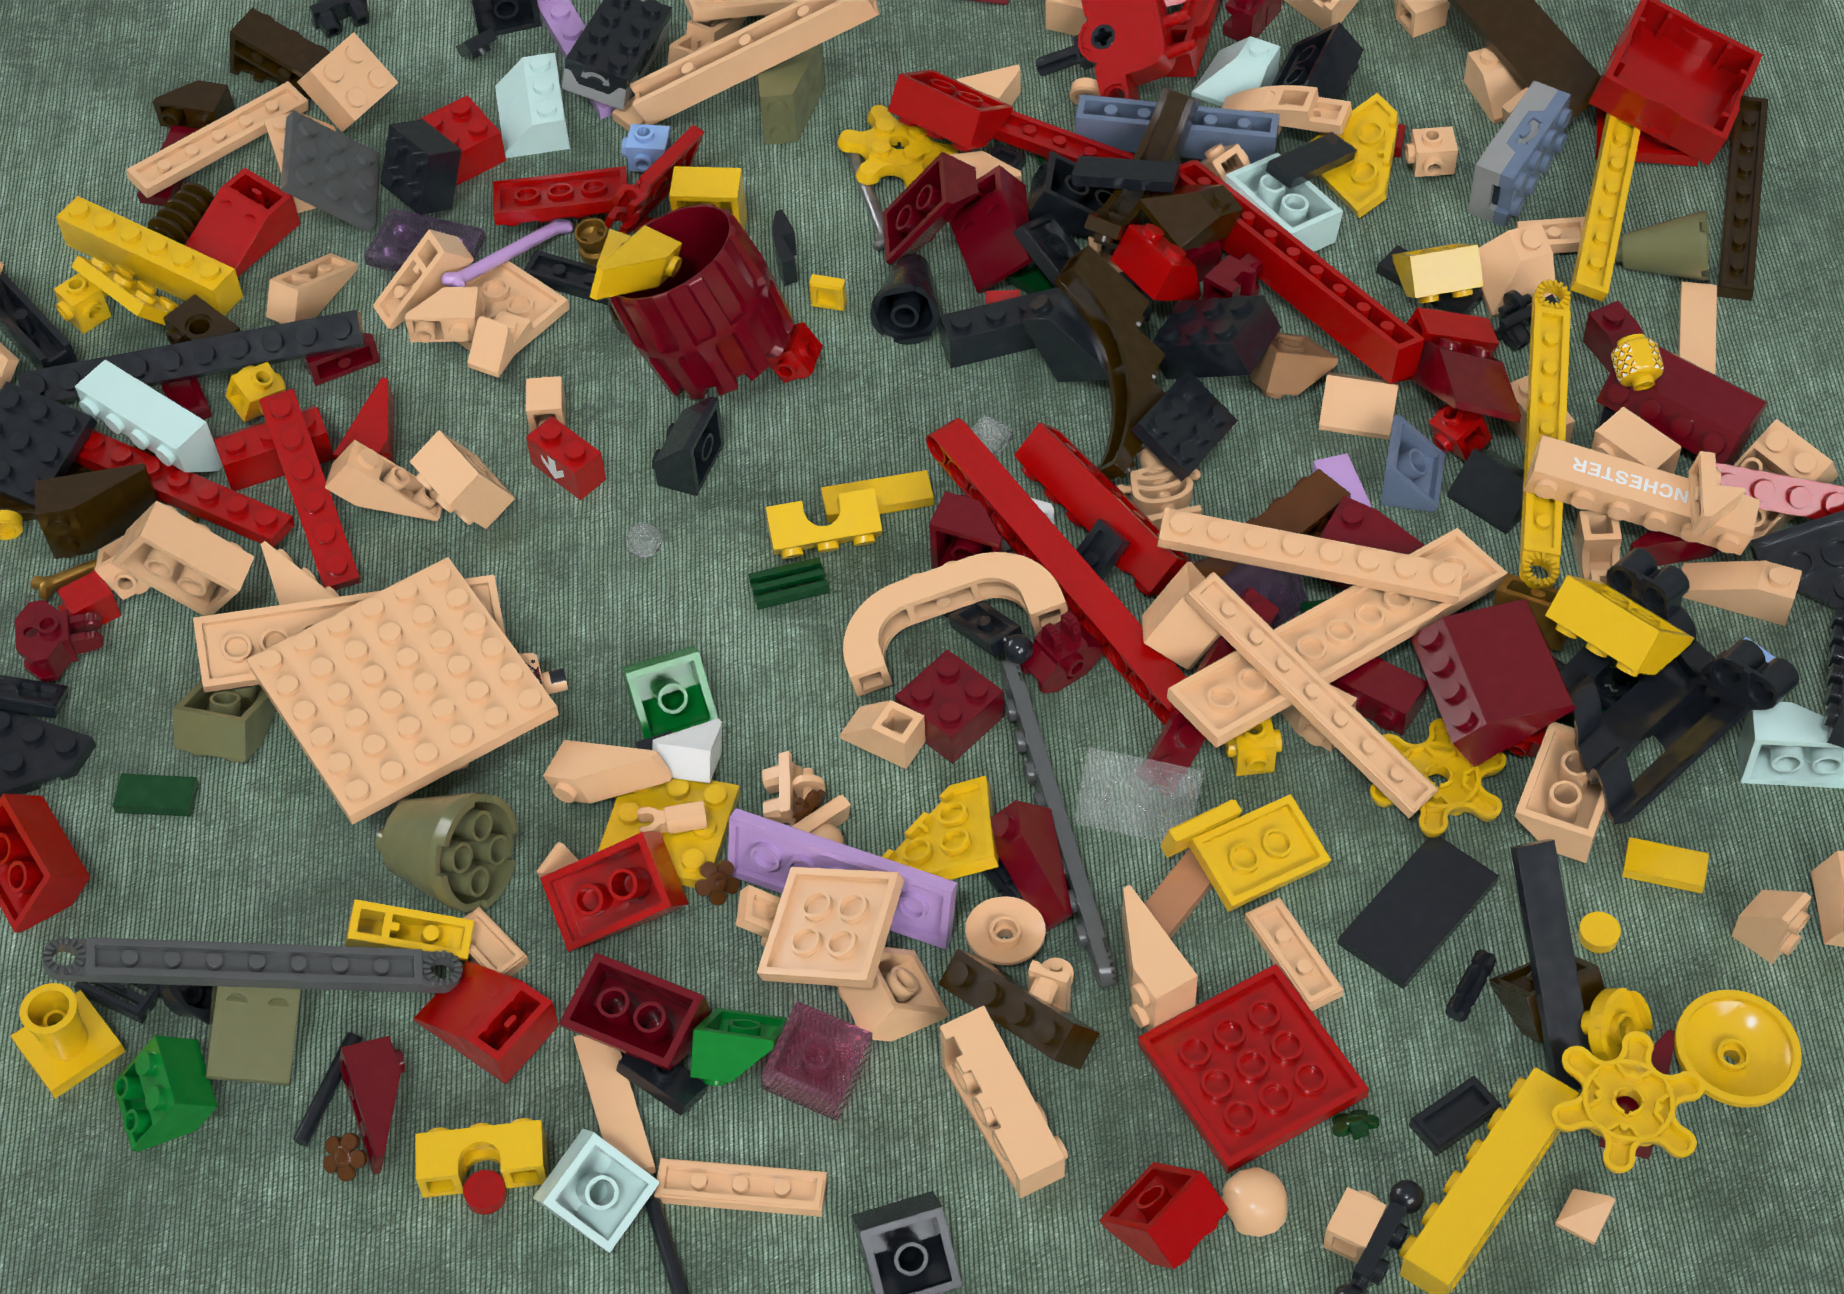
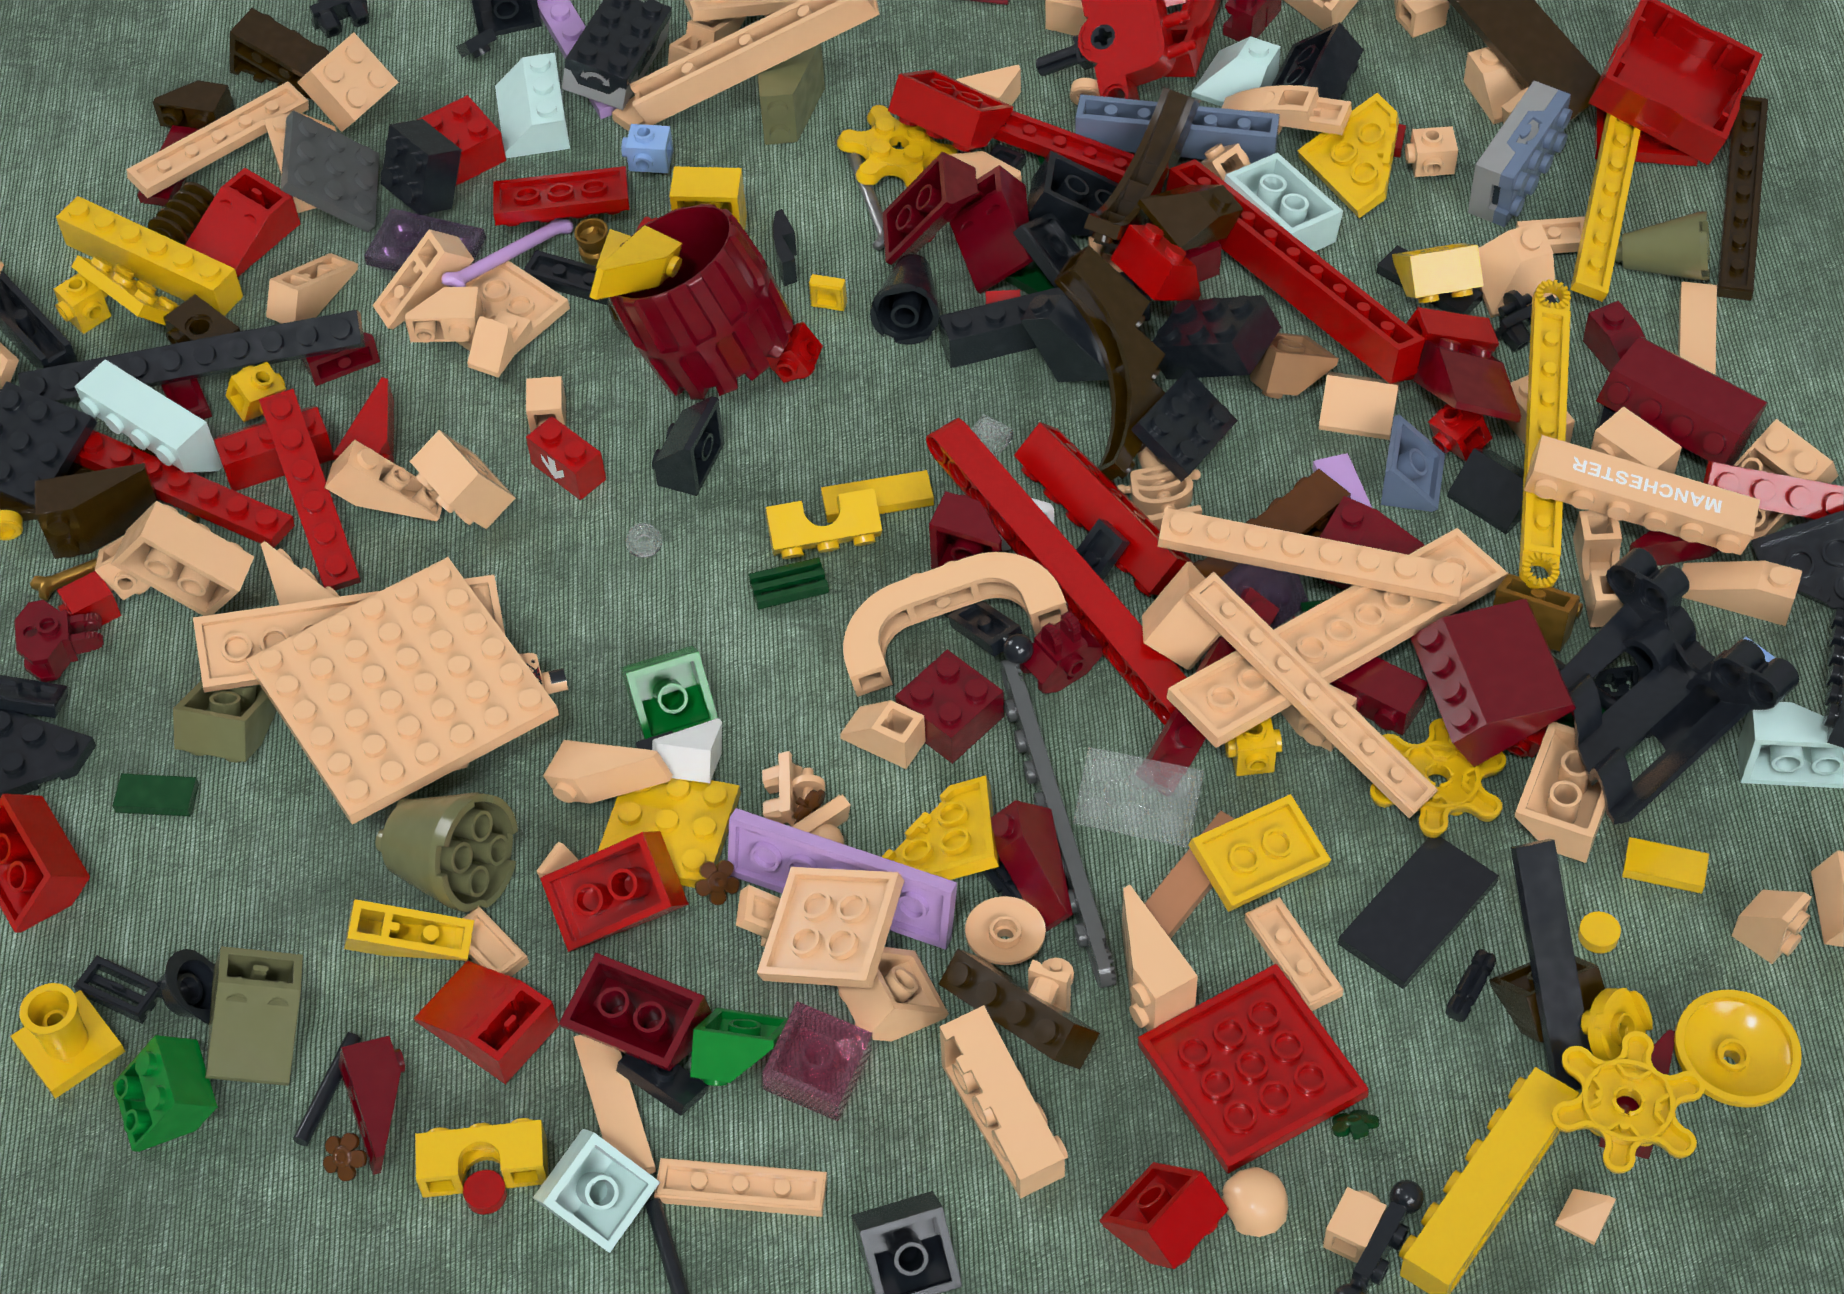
dark grey plate [42,936,463,993] -> none
red tile [604,124,704,235] -> none
light nougat bar [637,801,708,834] -> none
black tile [1071,156,1181,193] -> none
yellow tile [1160,799,1242,858] -> none
dark red hips [1202,252,1262,300] -> none
black tile [1265,132,1357,189] -> none
black tile [1409,1075,1502,1157] -> none
yellow slope [1545,575,1694,677] -> none
yellow head [1611,334,1664,391] -> none
light nougat slope [1688,451,1746,536] -> none

